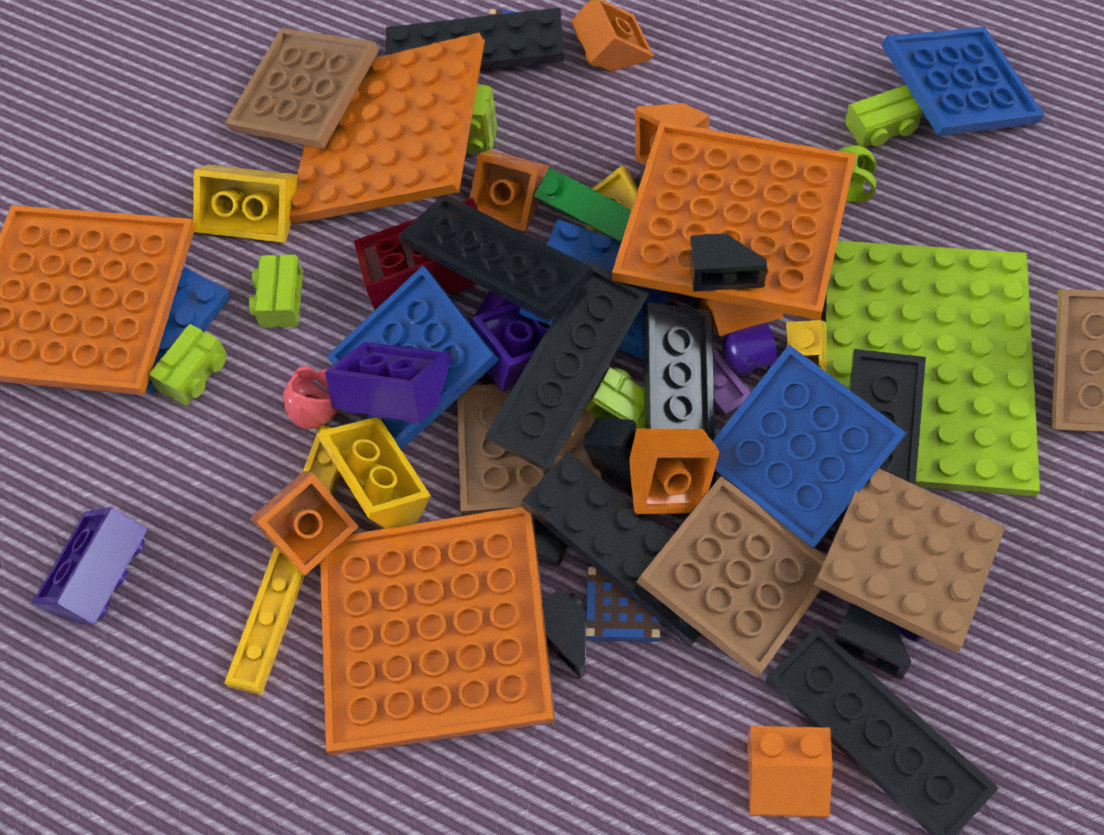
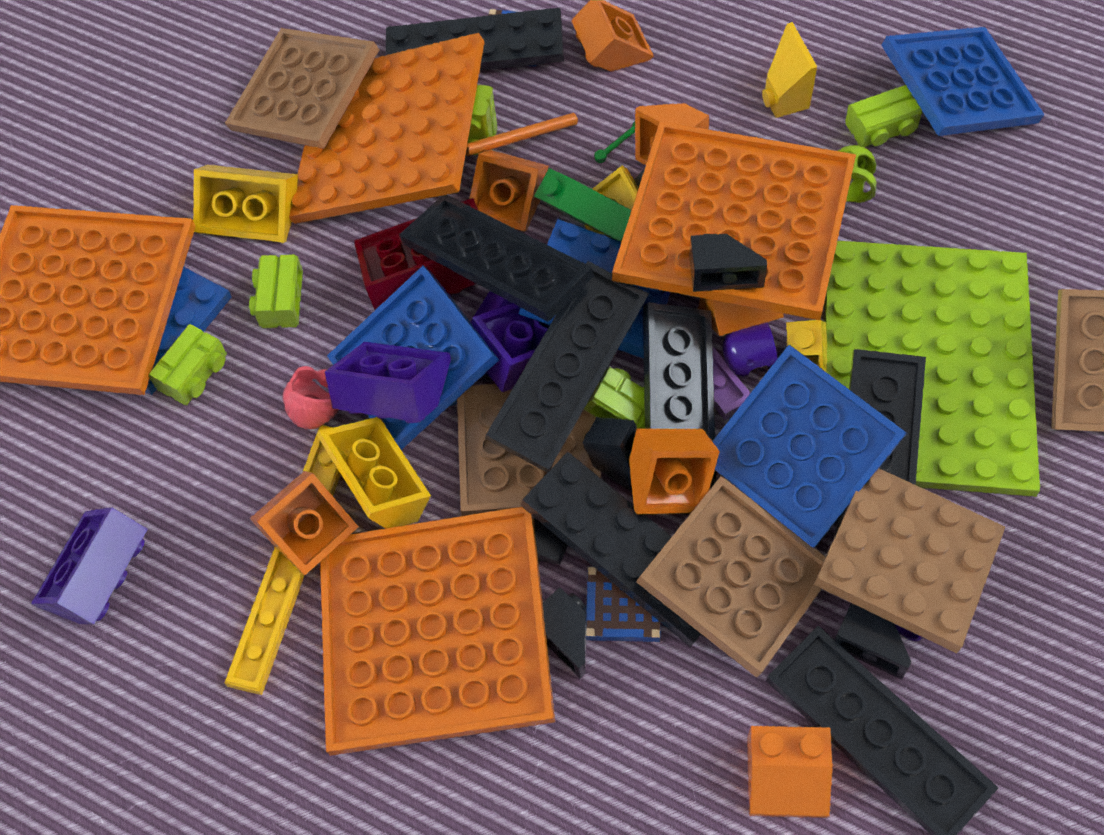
none -> orange bar [466,113,578,156]
none -> green hinge [594,121,635,163]
none -> yellow slope [762,22,817,118]

